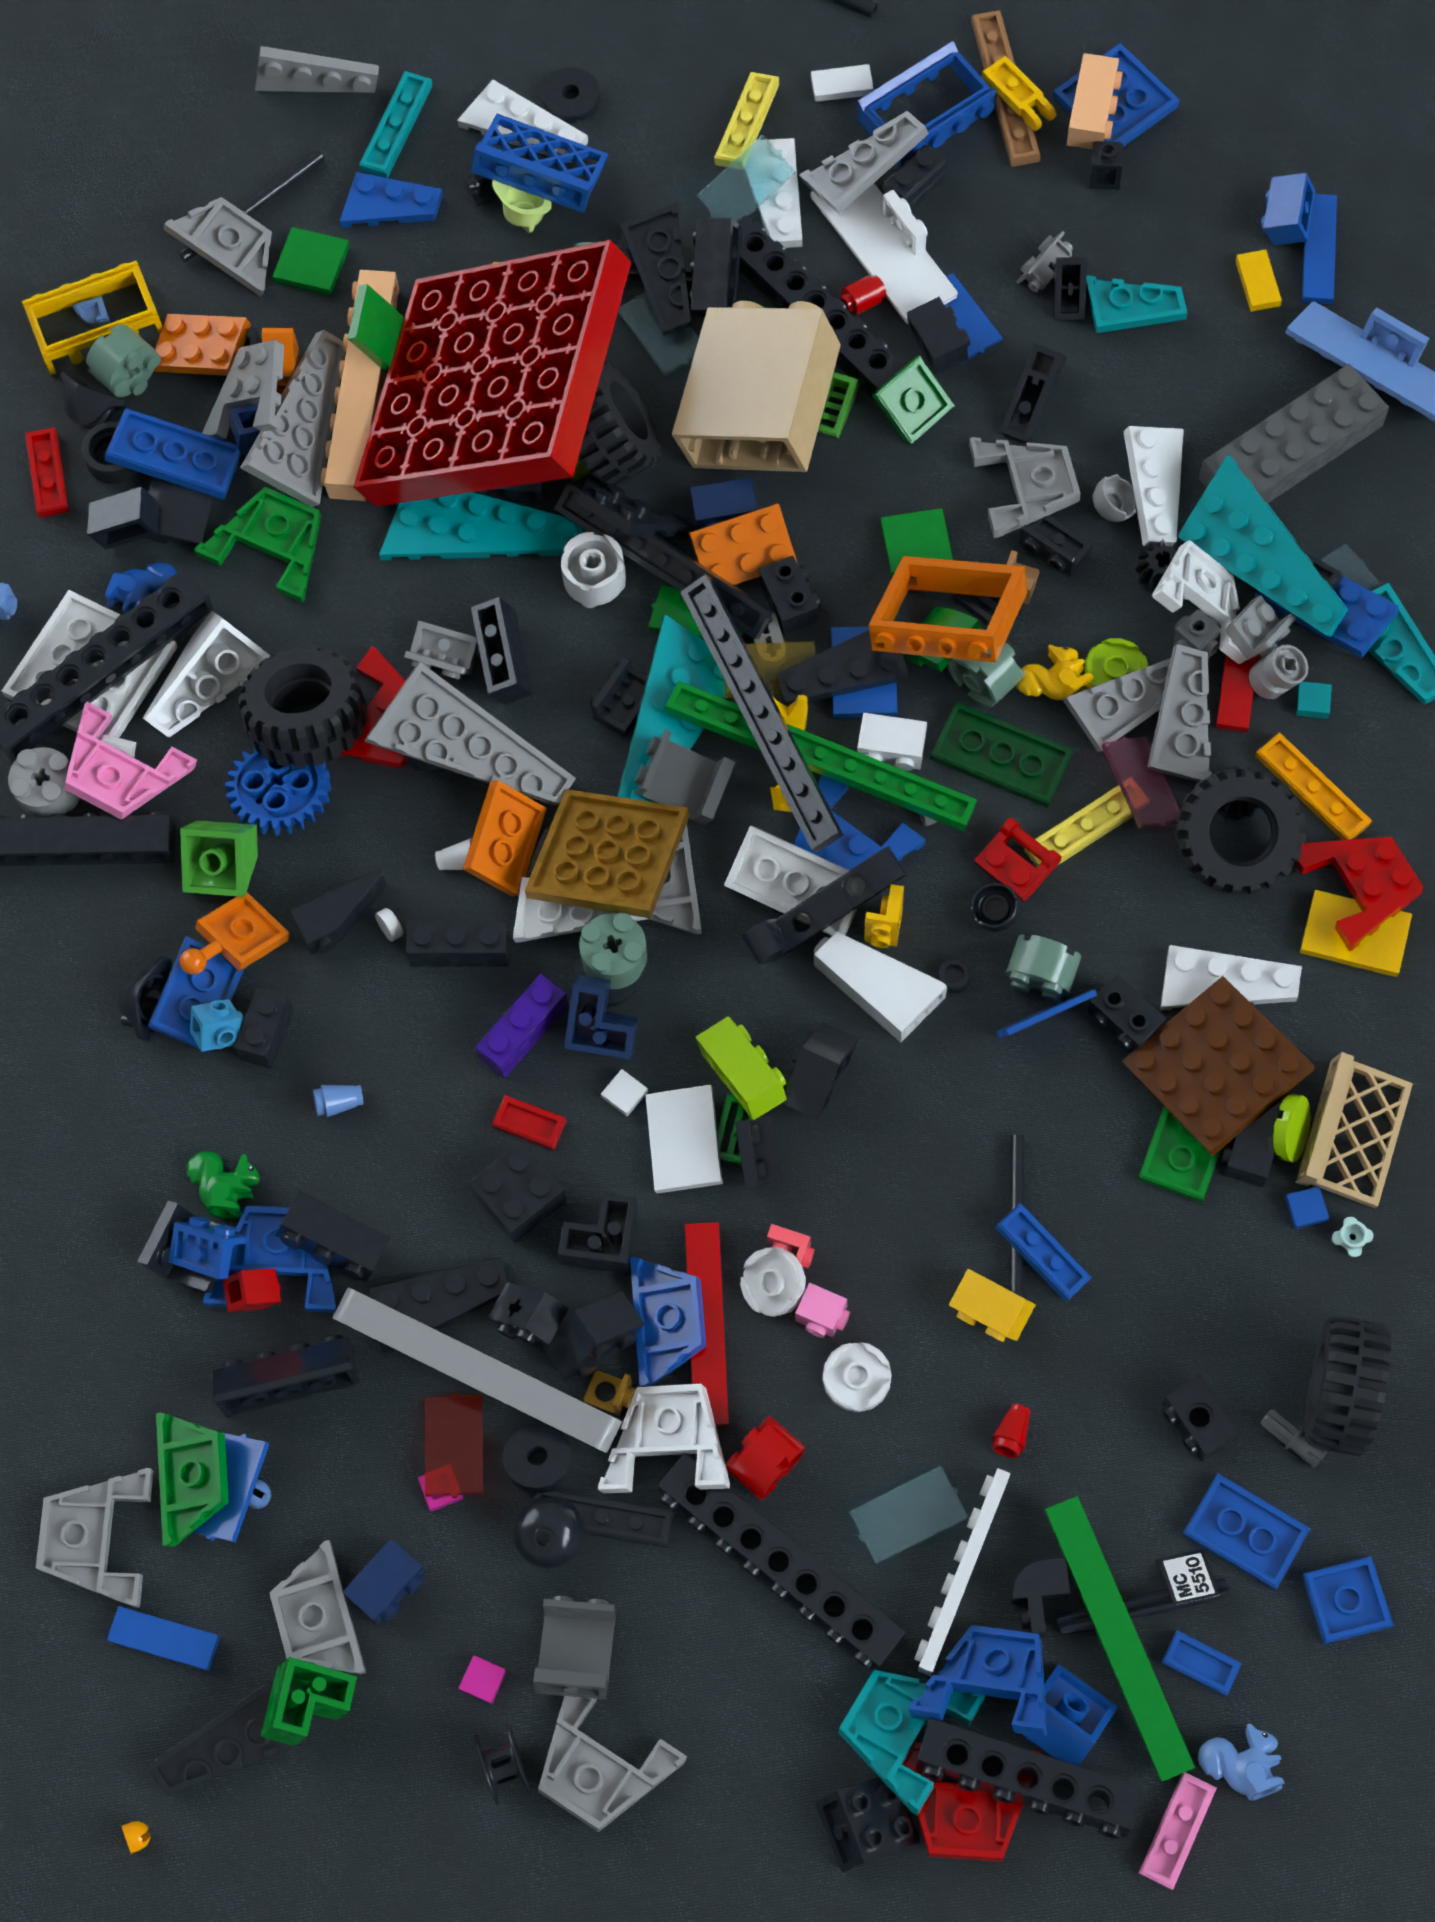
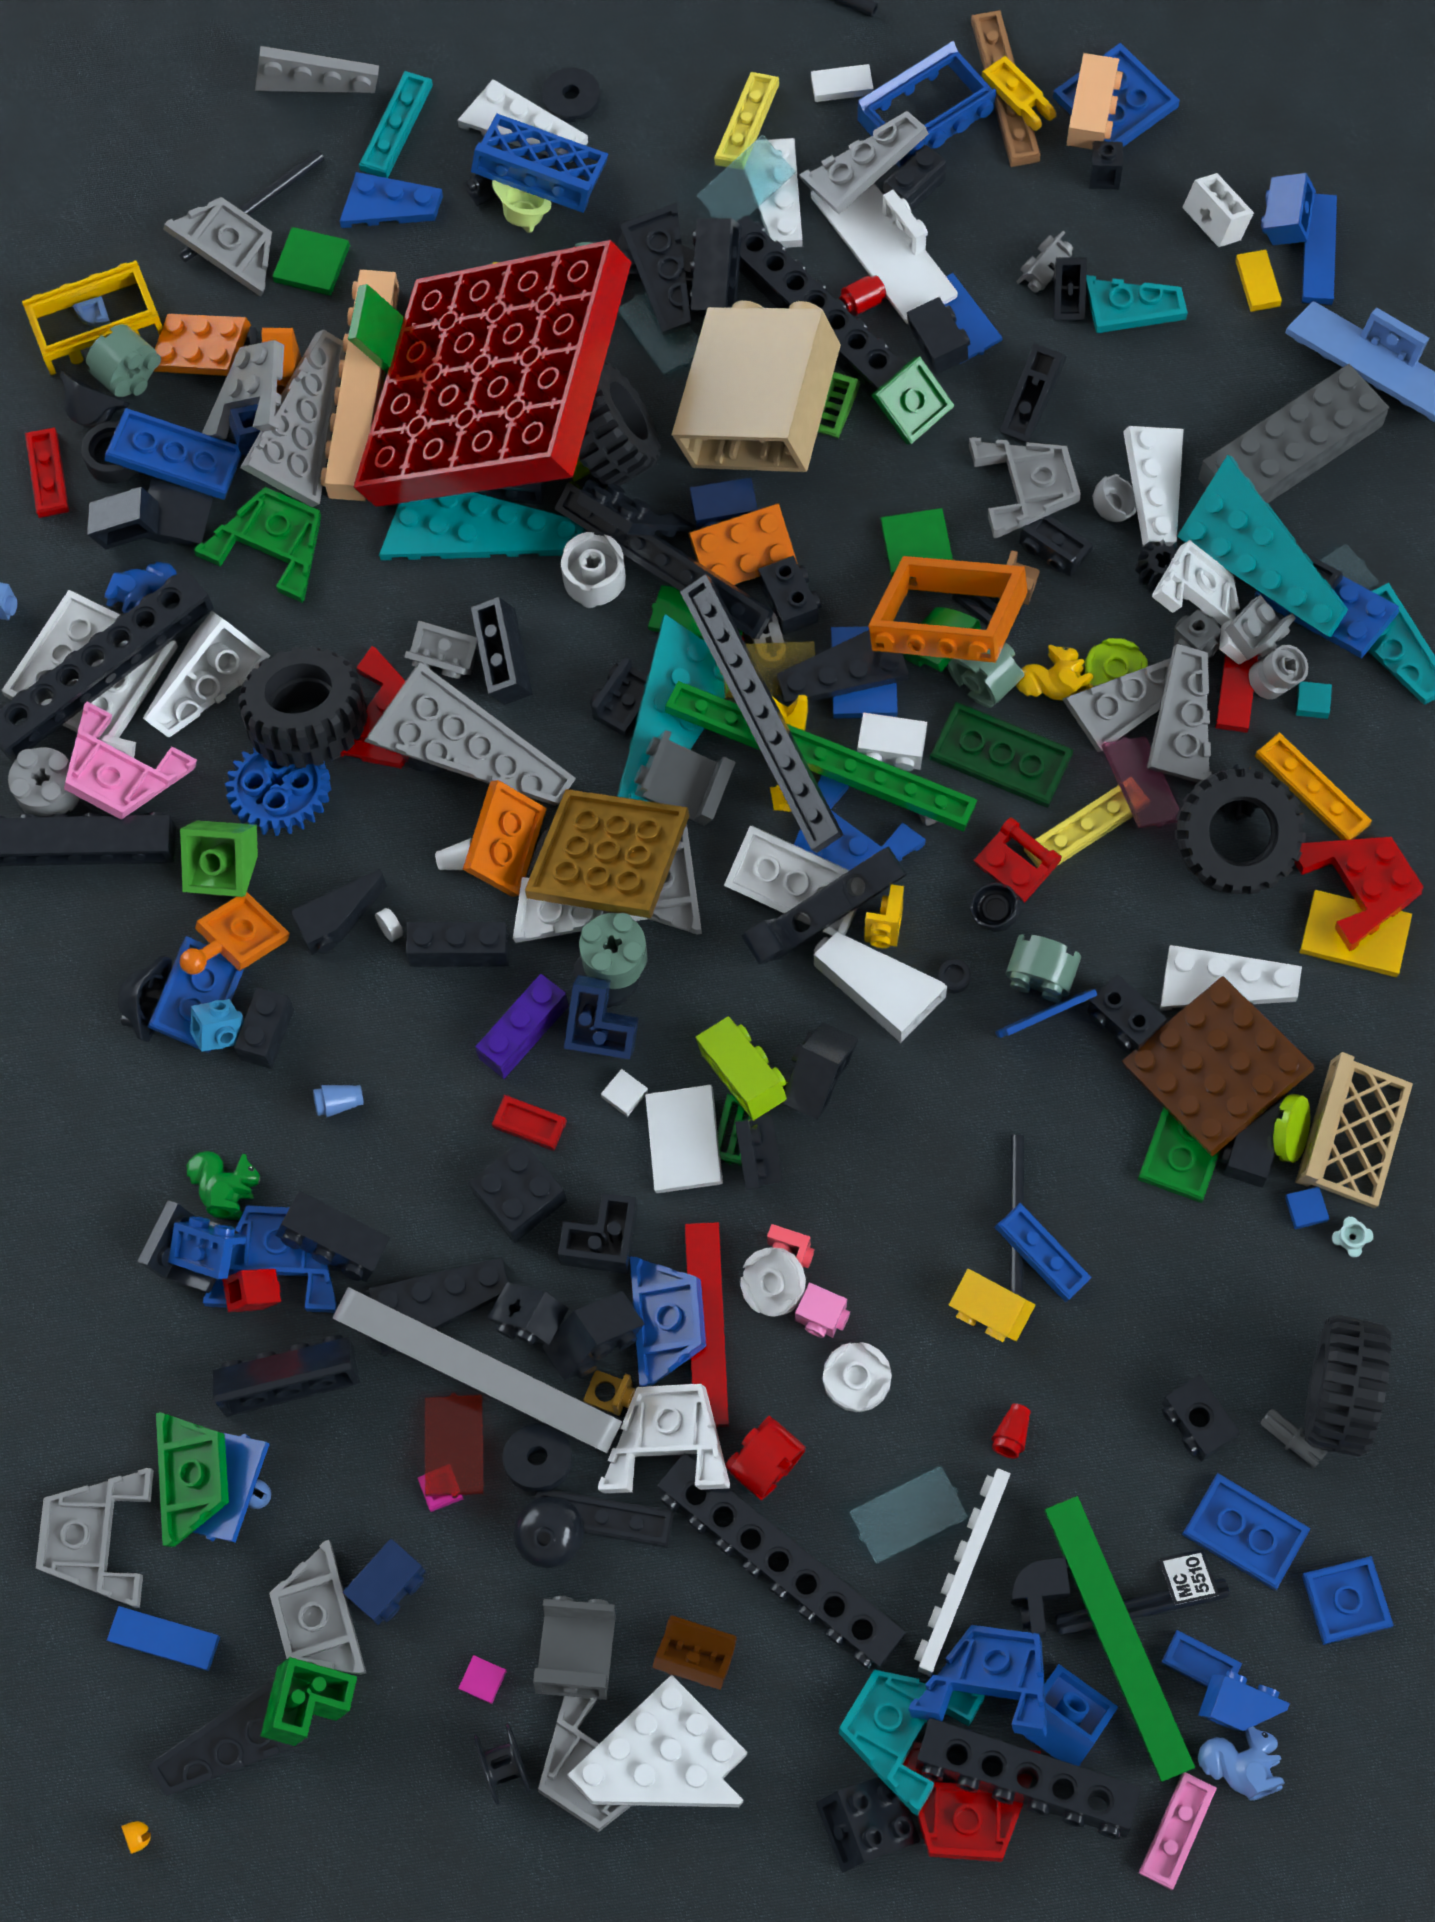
none -> white wing [567,1675,747,1807]
none -> reddish brown bracket [652,1615,737,1690]
none -> white brick [1182,173,1254,247]
none -> blue slope [1198,1671,1290,1731]

